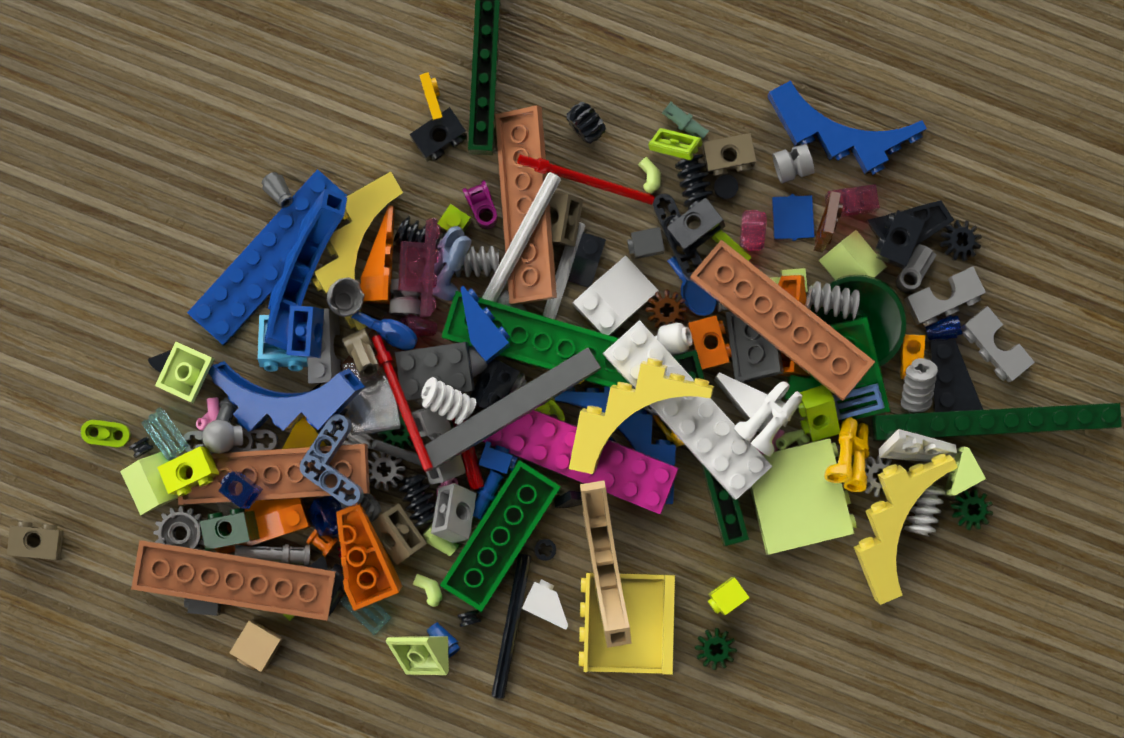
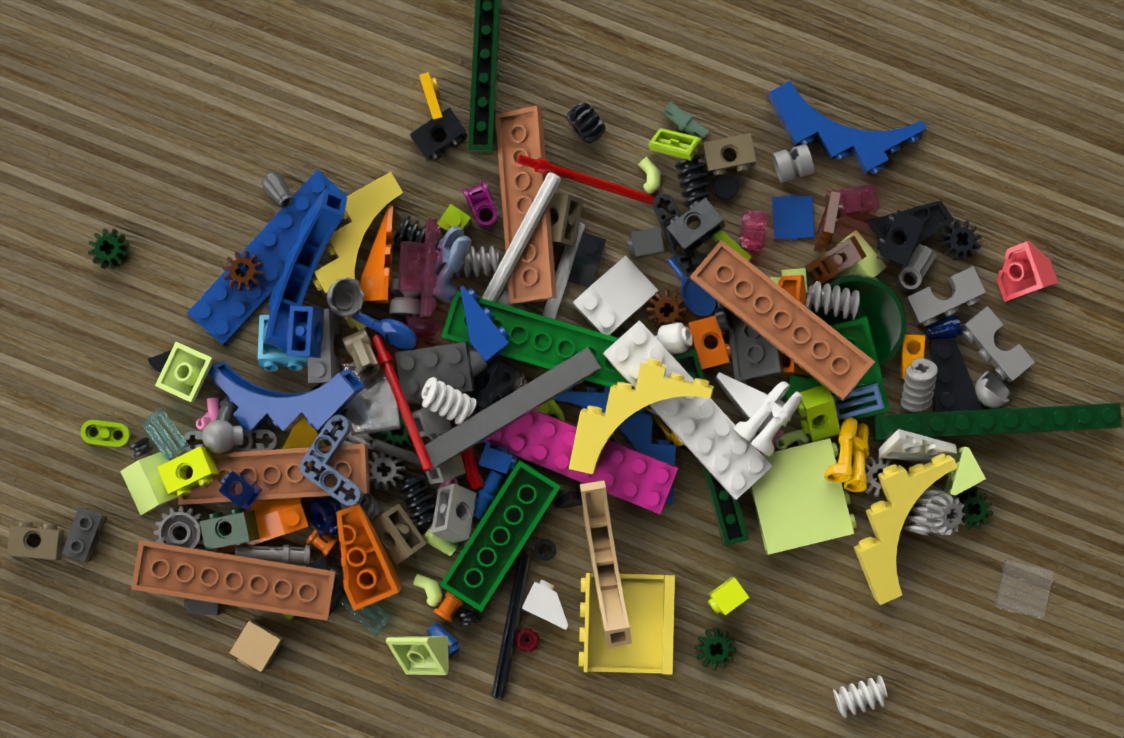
none -> dark grey brick [62,507,107,562]
none -> dark green gear [88,228,130,270]
none -> reddish brown gear [223,250,265,292]
none -> orange bush [433,591,465,623]
none -> dark red plate [515,628,539,652]
none -> black tile [715,306,733,332]
none -> reddish brown plate [804,236,867,285]
none -> white piece [833,675,888,718]
none -> light grey gear [923,493,966,536]
none -> light grey hair [975,371,1010,409]
none -> clear tile [994,560,1054,619]
none -> coral slope [996,241,1059,302]

